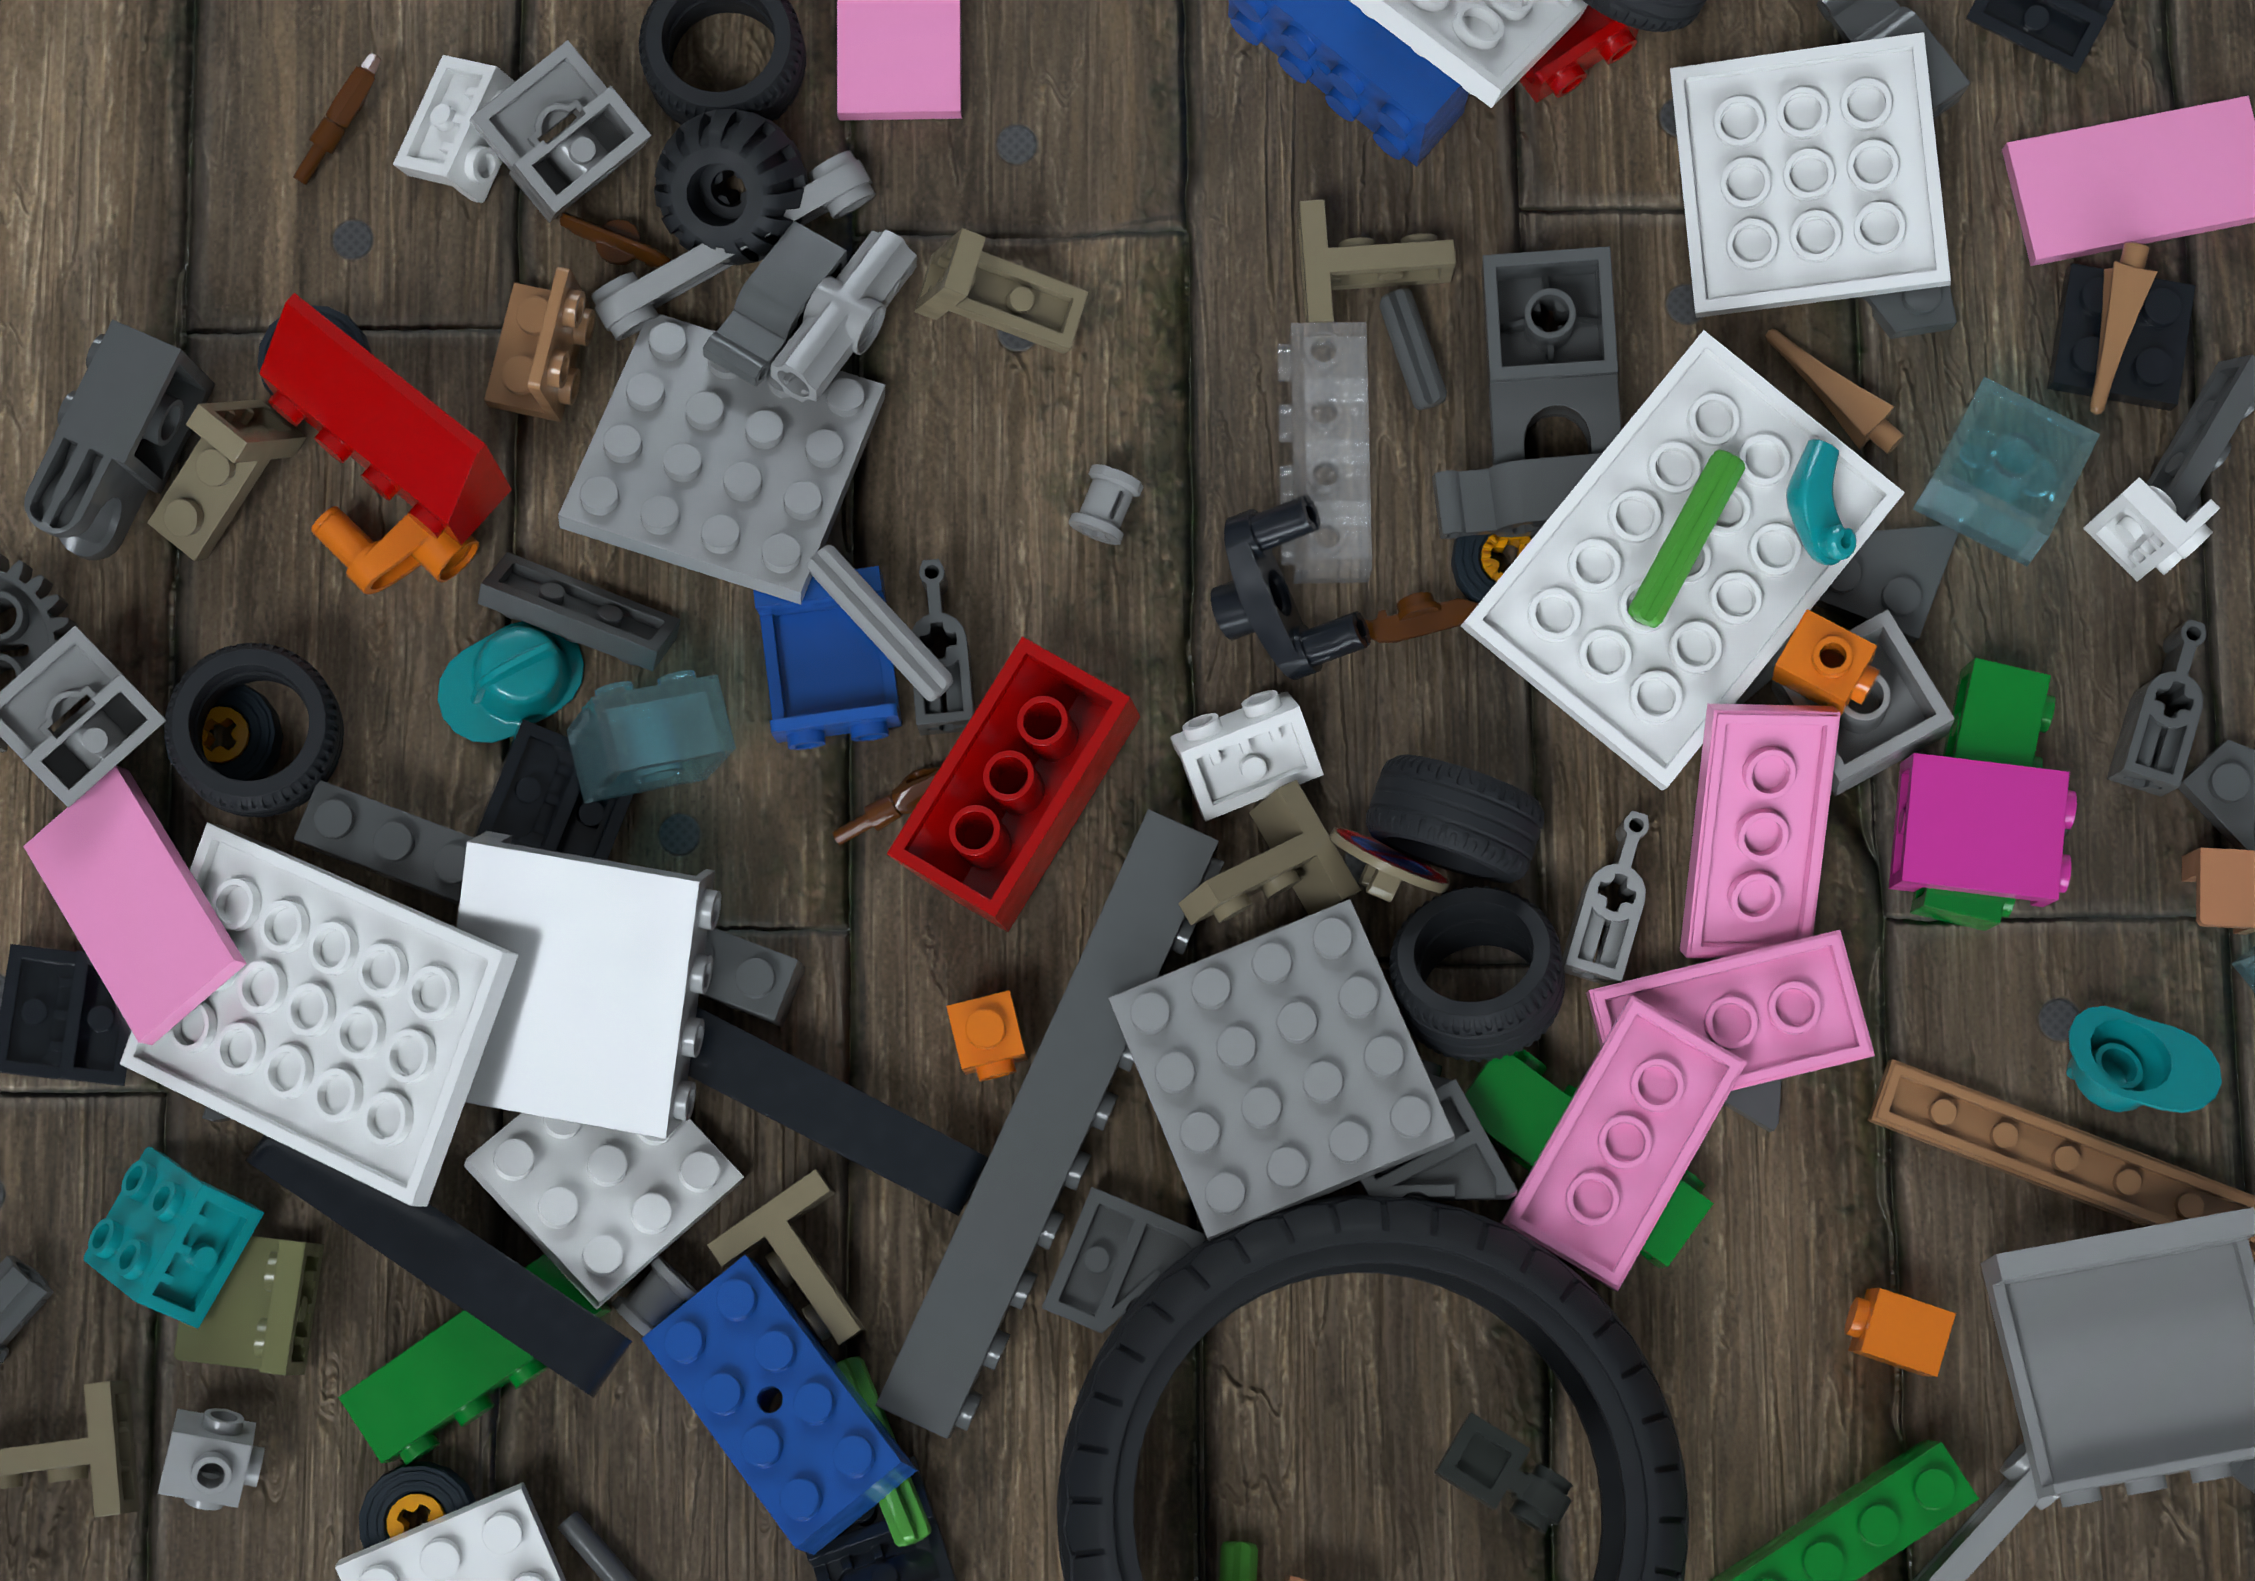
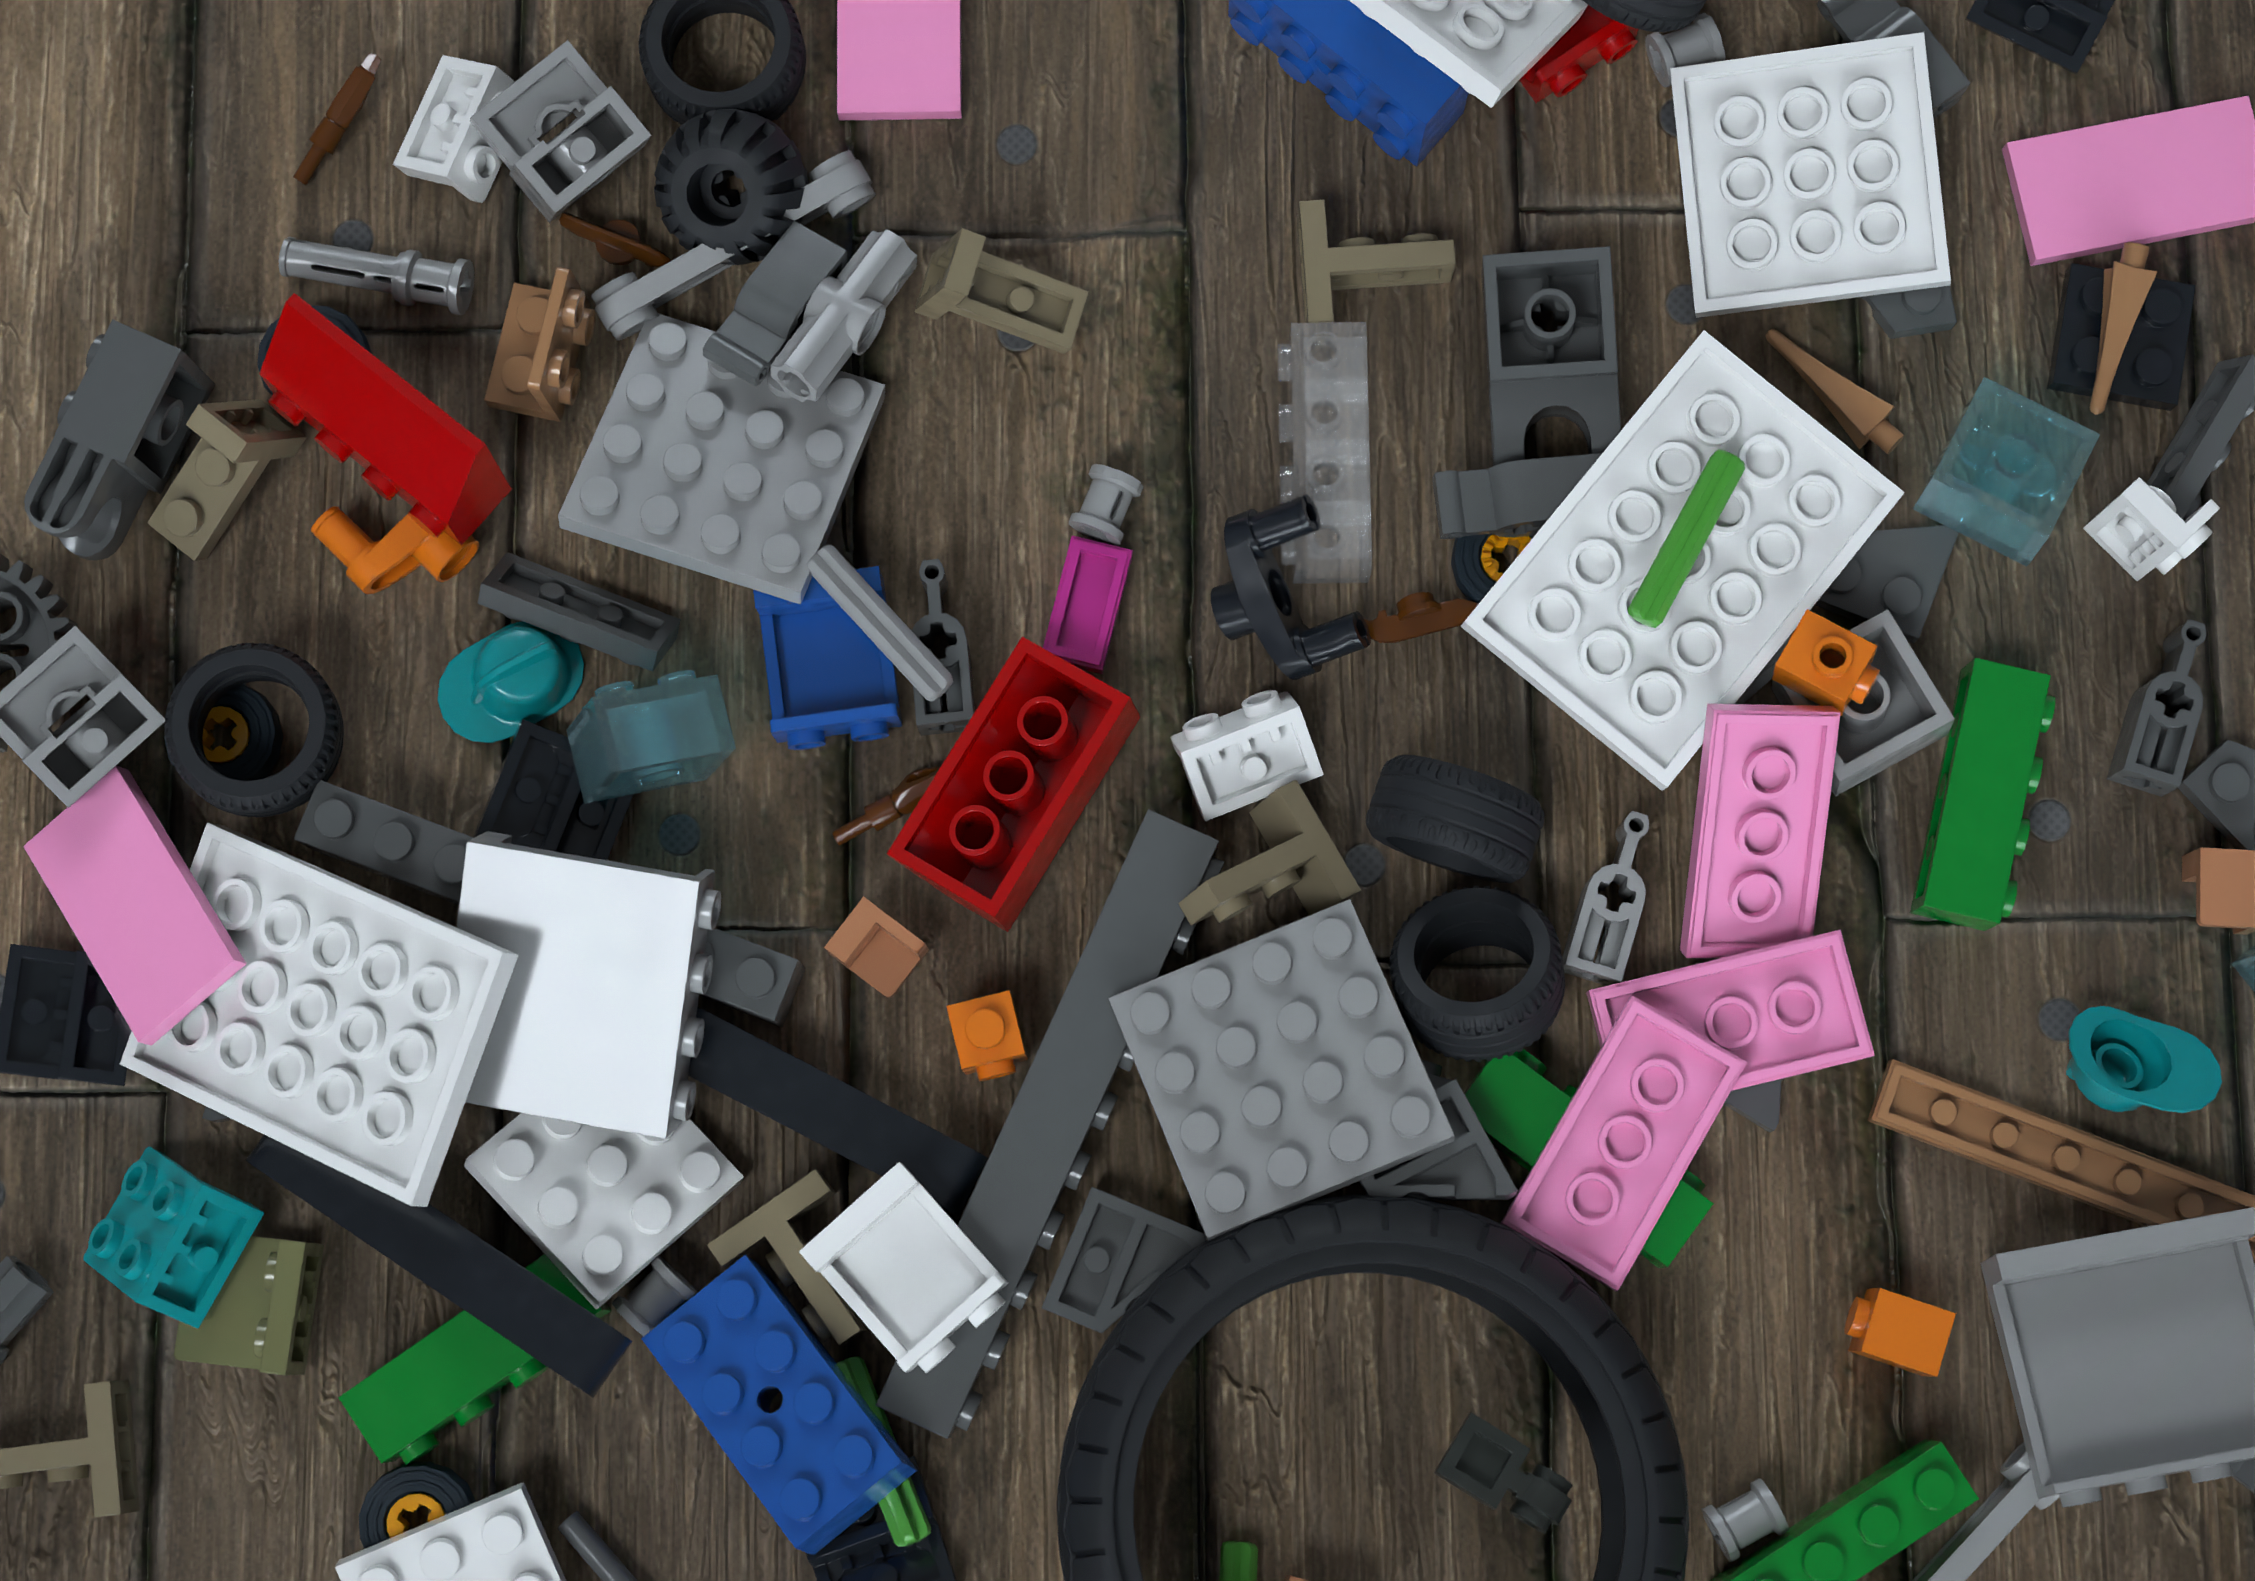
light grey brick [158,1408,265,1510] -> none
dark tan piece [1330,827,1450,902] -> none
dark grey axle [1379,288,1447,410] -> none
teal arm [1786,439,1857,566] -> none
dark pink panel [1889,753,2077,907] -> none
none -> light grey pin [279,236,474,315]
none -> white panel [799,1162,1008,1373]
none -> nougat panel [824,896,929,998]
none -> dark pink tile [1043,536,1133,674]
none -> light grey bush [1645,12,1726,87]
none -> light grey bush [1701,1478,1789,1562]

